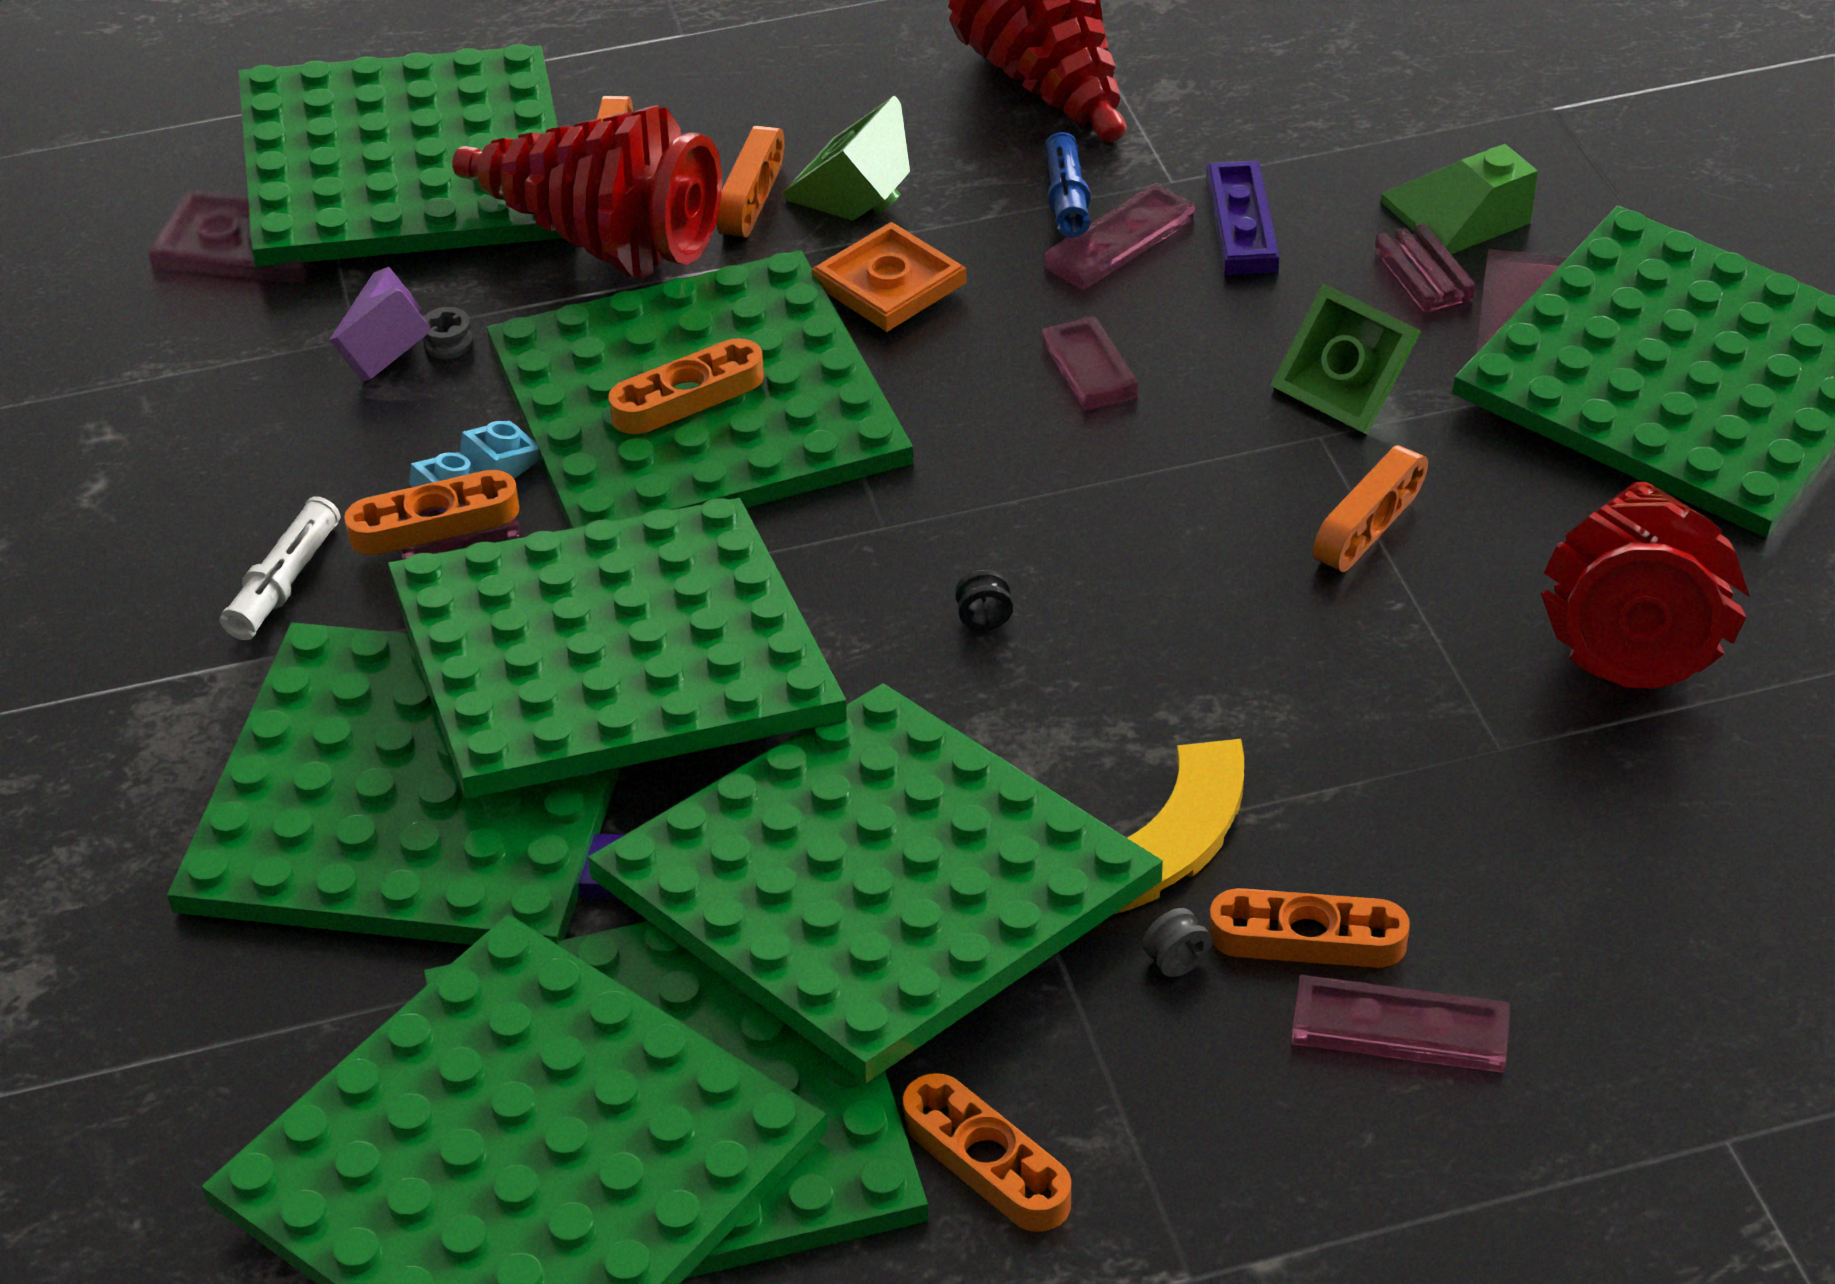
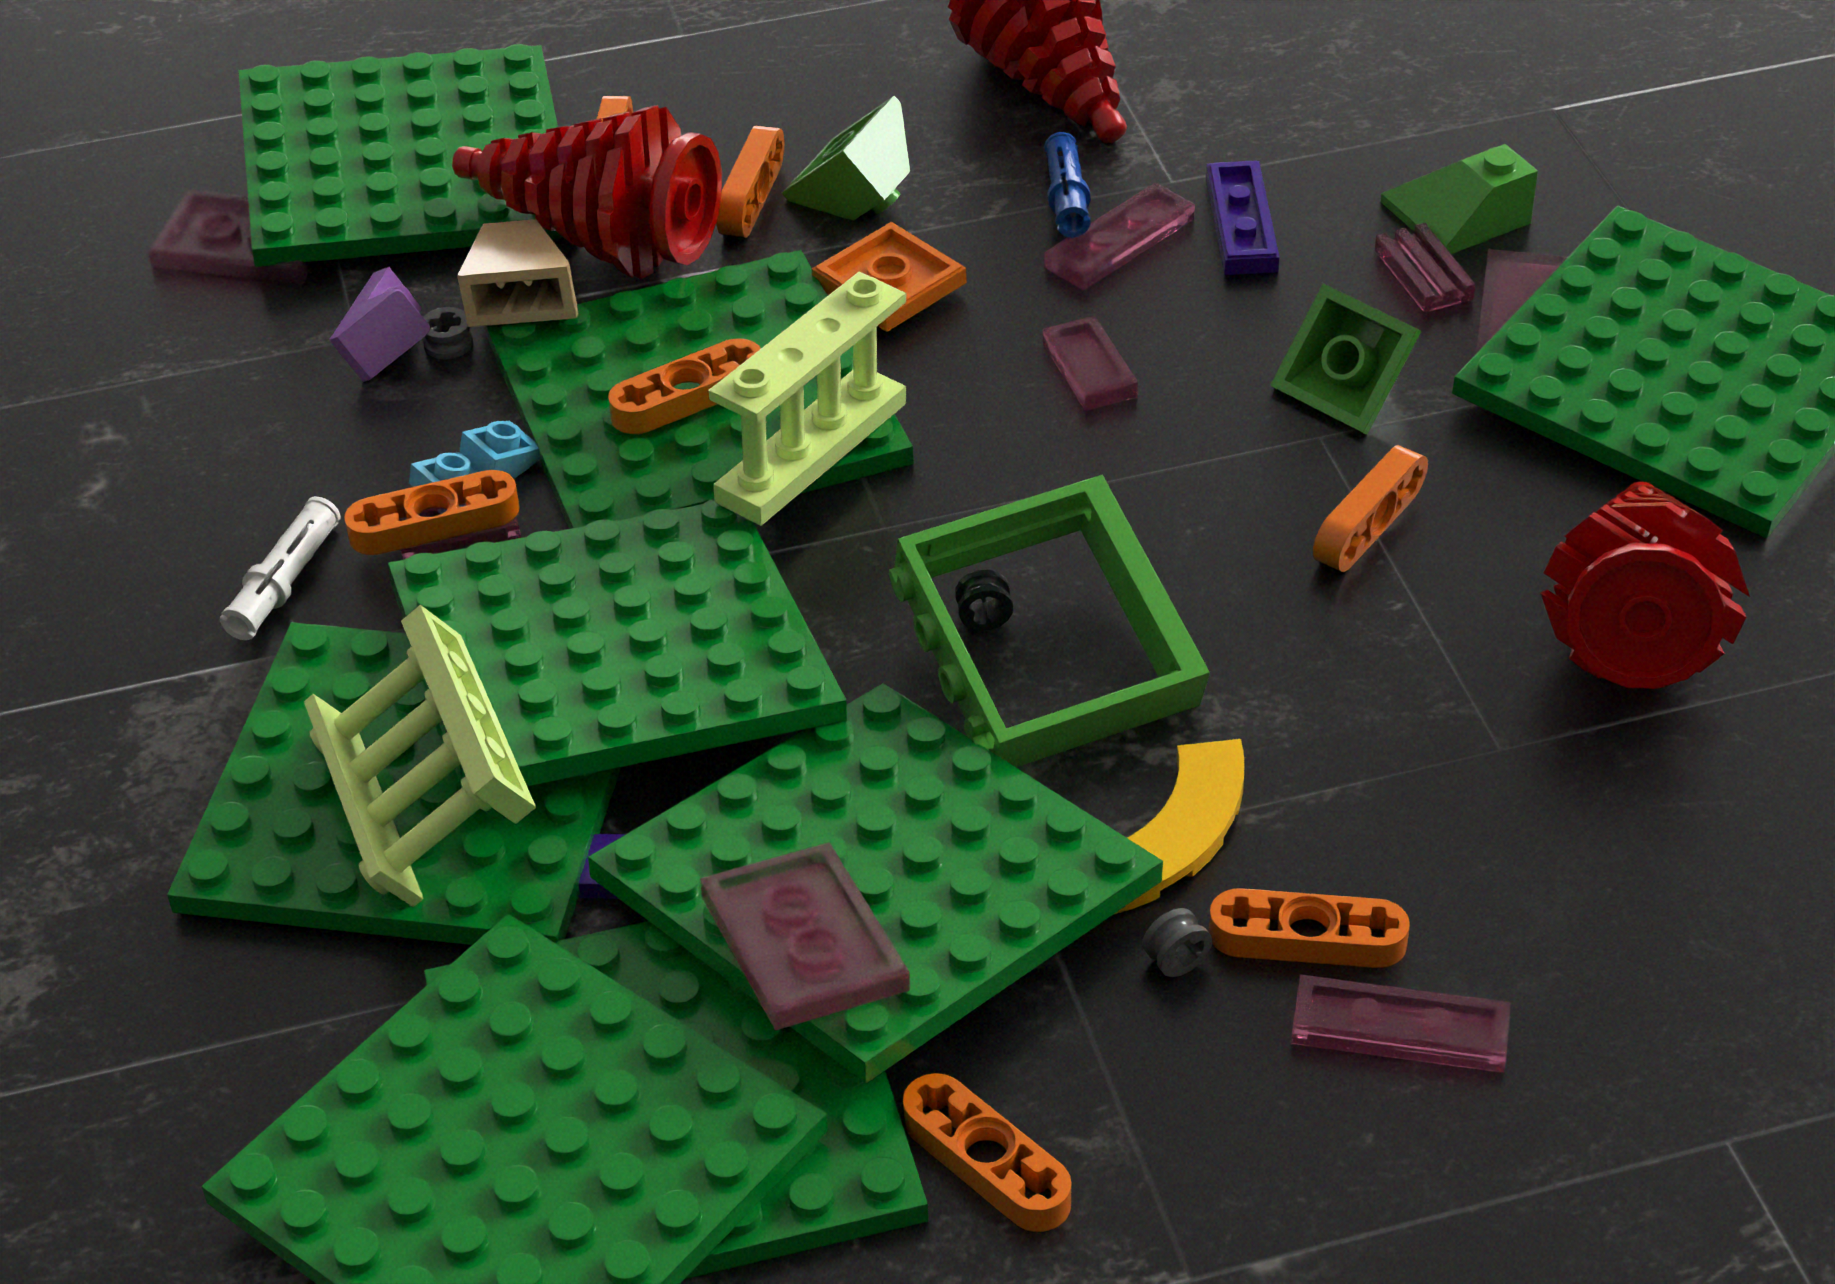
none -> yellowish green fence [304,605,536,907]
none -> tan slope [457,219,579,327]
none -> clear pink tile [700,842,910,1030]
none -> yellowish green fence [709,271,906,526]
none -> bright green window [889,474,1210,767]

